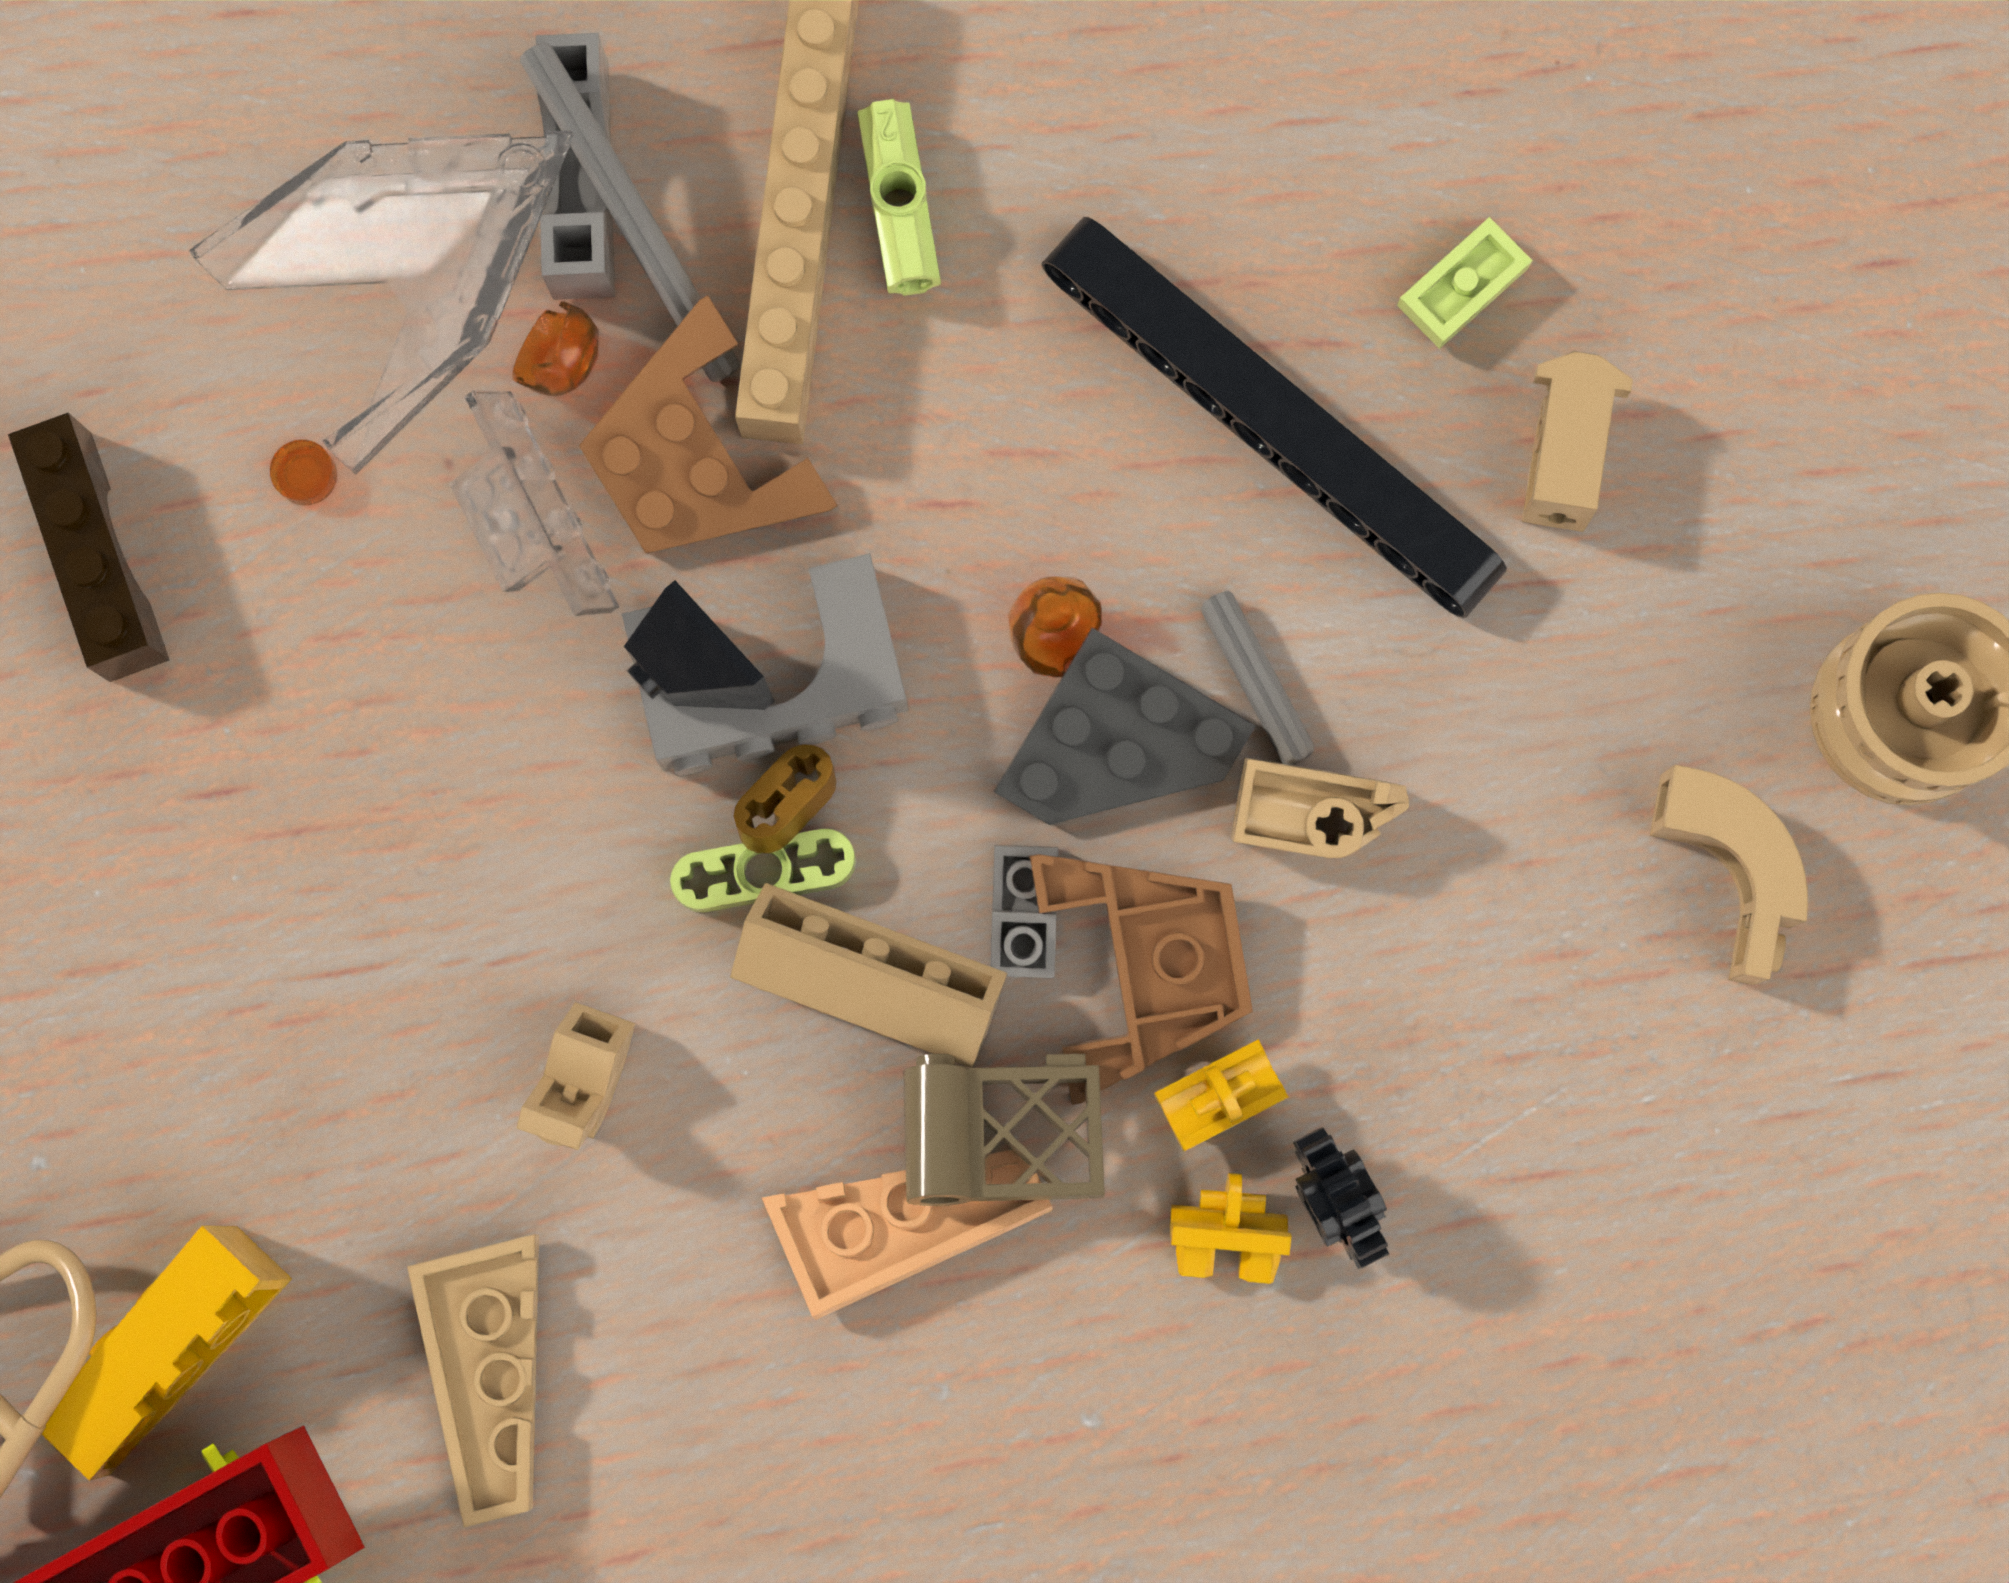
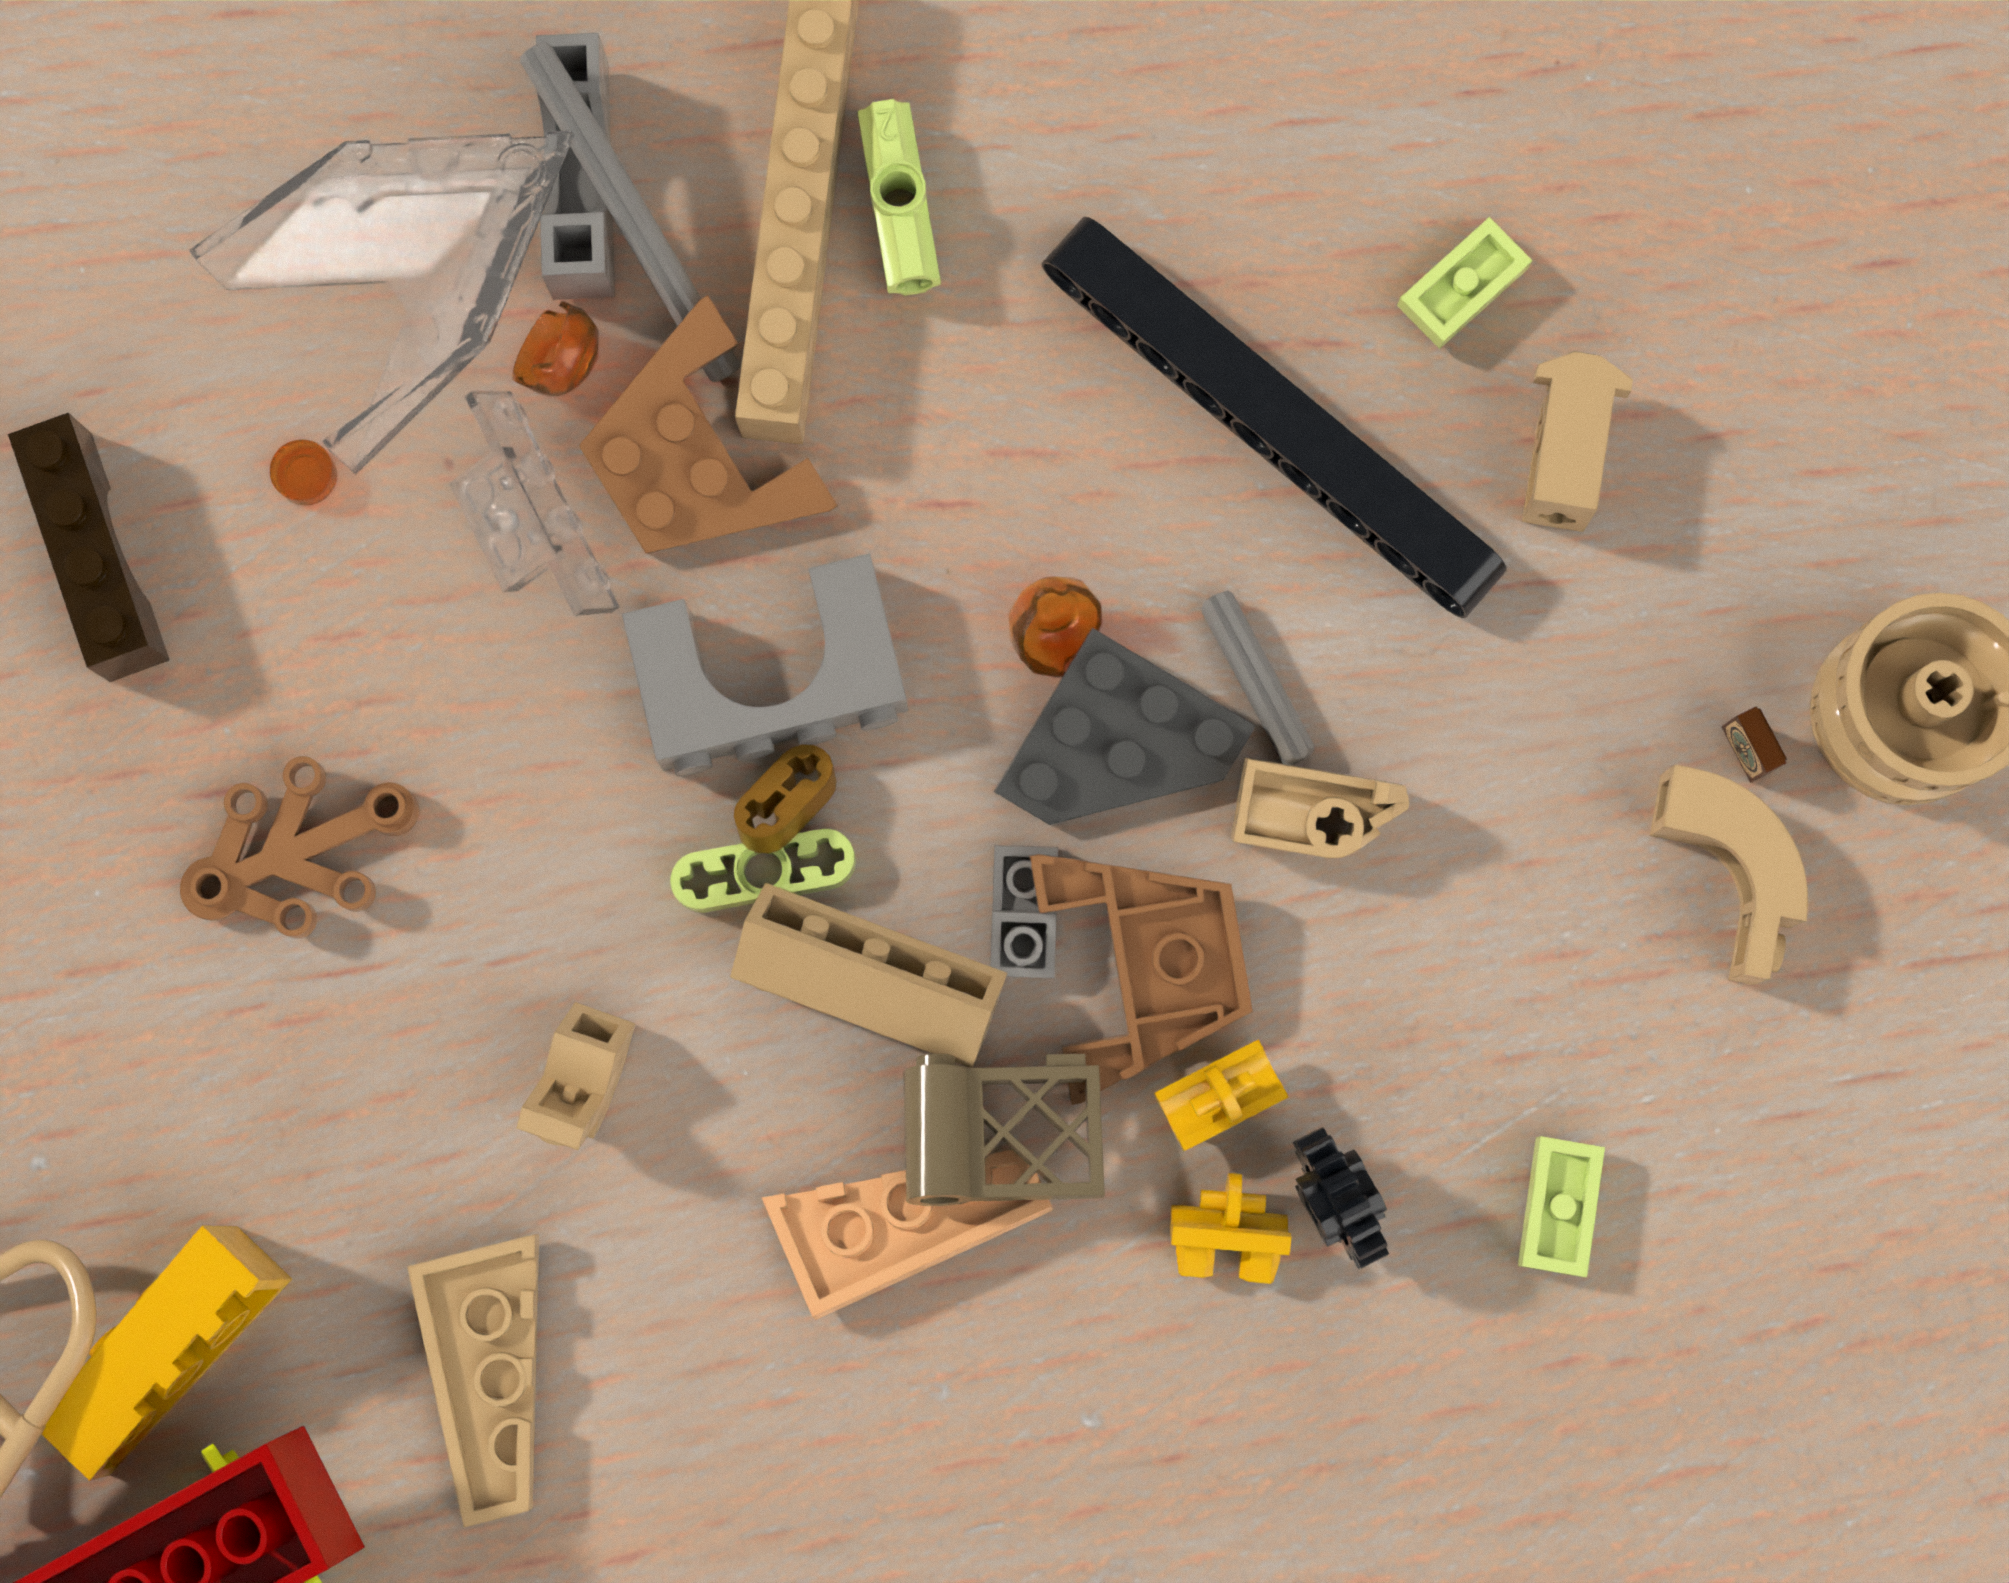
black slope [624,580,774,710] -> none
none -> medium nougat plant [180,756,419,939]
none -> yellowish green plate [1518,1136,1605,1277]
none -> reddish brown tile [1721,706,1787,783]

